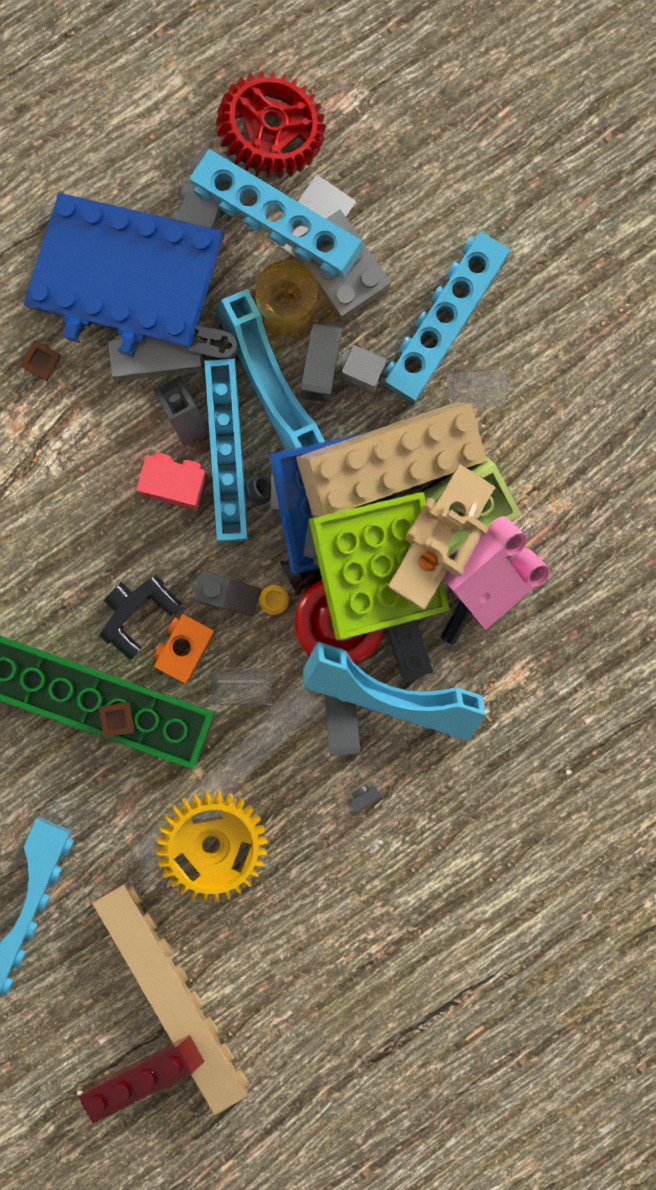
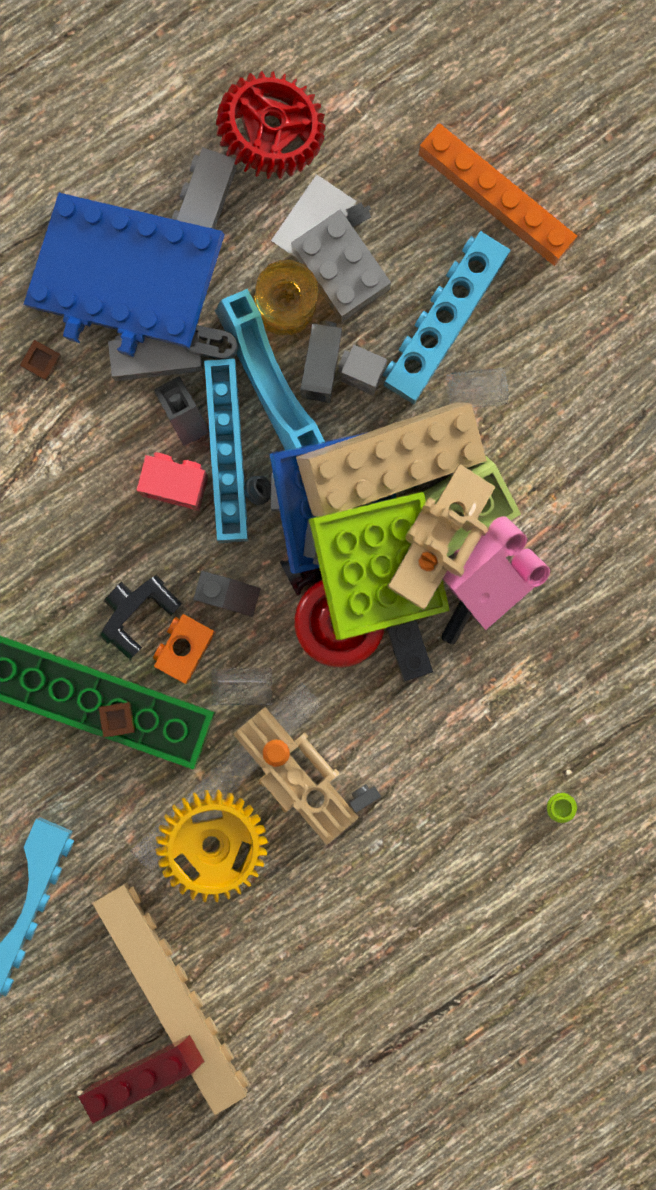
medium azure brick [189,149,364,279] -> none
yellow plate [259,585,289,615] -> none
medium azure arch [303,642,486,741] -> none
dark grey slope [324,694,361,756] -> none
none -> tan piece [233,707,359,845]
none -> dark grey plate [346,202,371,227]
none -> orange brick [418,123,577,266]
none -> lime plate [547,793,577,823]

